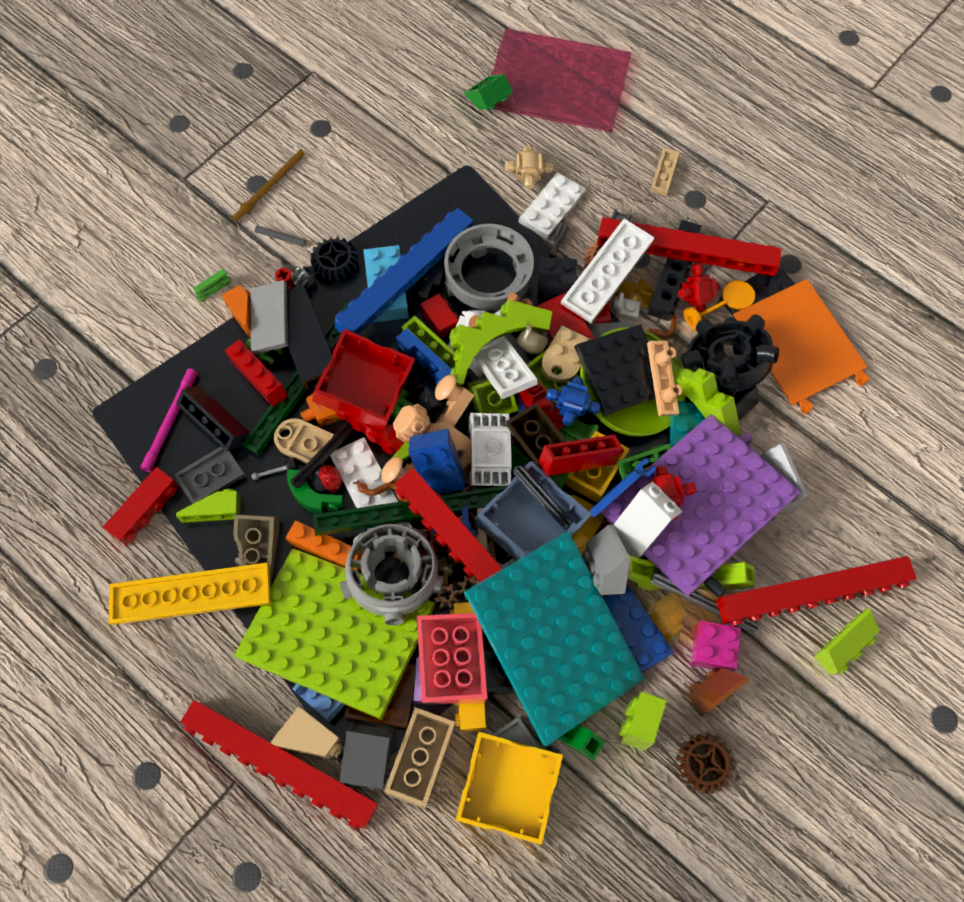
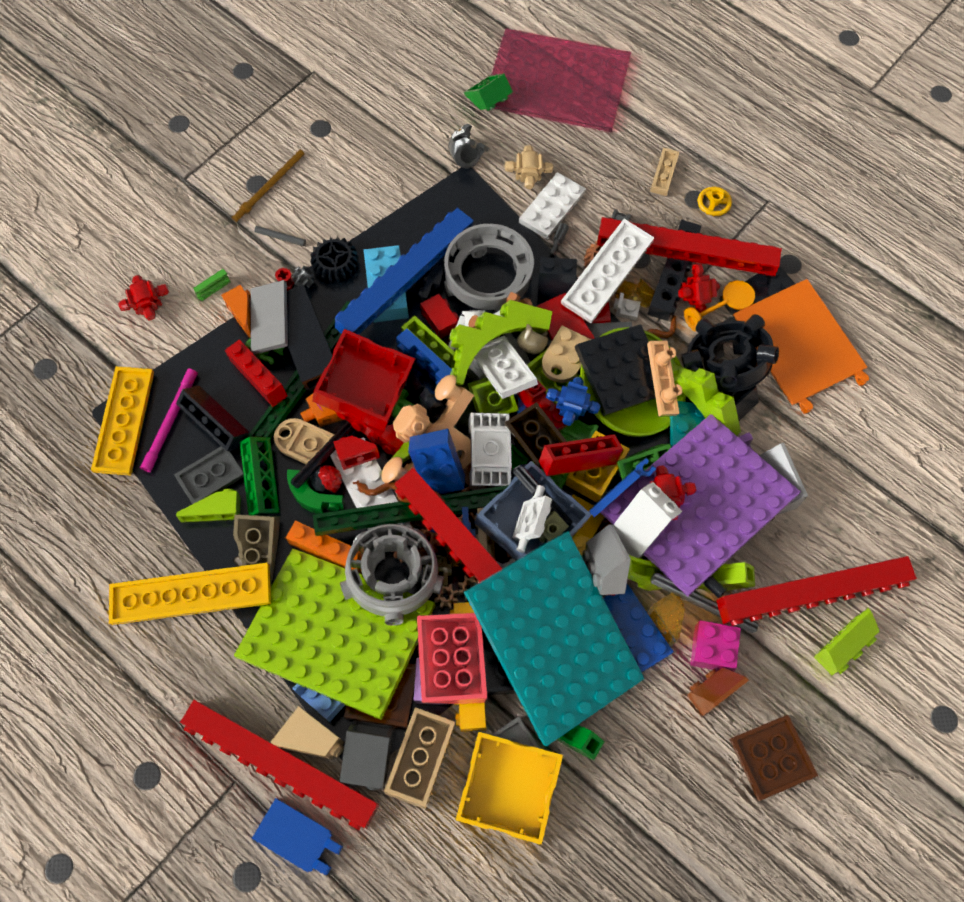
red brick [103,467,179,546] -> none
hinge [251,457,298,480] -> none
lime brick [619,691,667,751] -> none
reddish brown gear [676,734,735,794] -> none
none -> yellow plate [91,366,154,476]
none -> red piece [118,275,169,321]
none -> green fence [240,437,279,515]
none -> blue tile [252,798,343,875]
none -> red slope [333,436,380,470]
none -> dark grey piece [448,124,489,168]
none -> white plate [512,485,552,553]
none -> olive brick [537,511,569,543]
none -> yellow piece [698,187,732,216]
none -> reddish brown plate [729,715,818,801]

